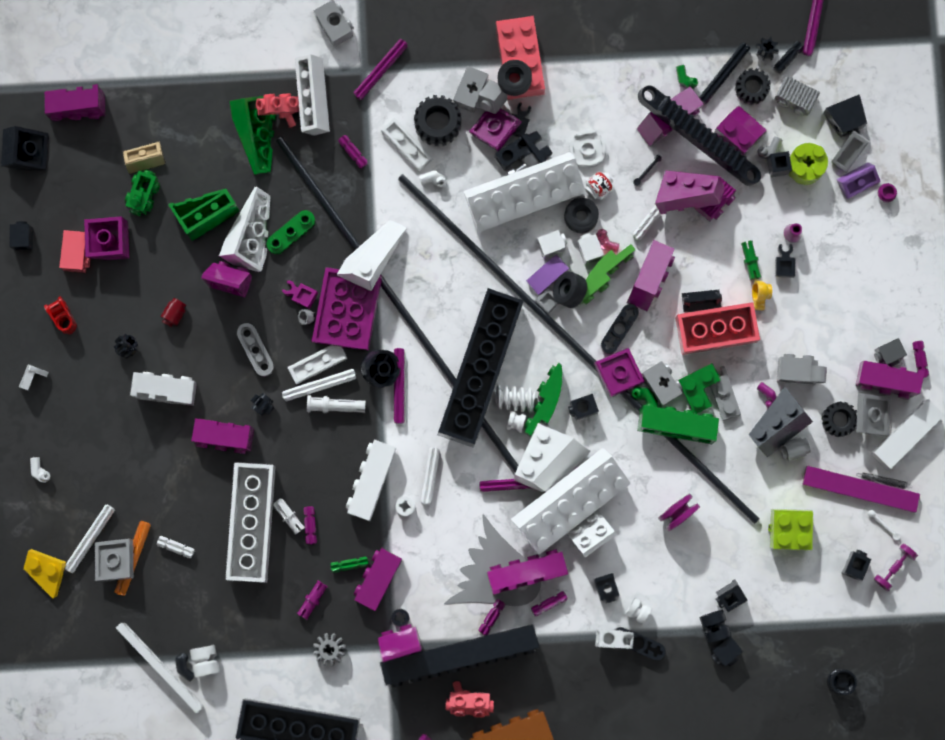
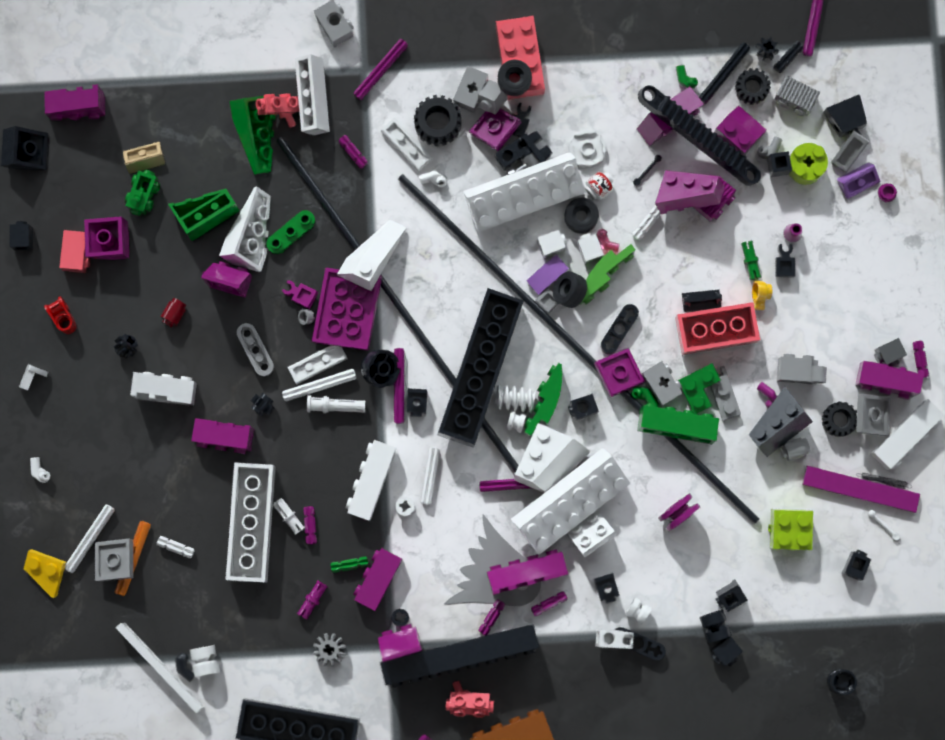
wedge [626,240,675,311] -> none
magenta wheel [873,543,918,592] -> none
none -> black brick [407,388,428,417]

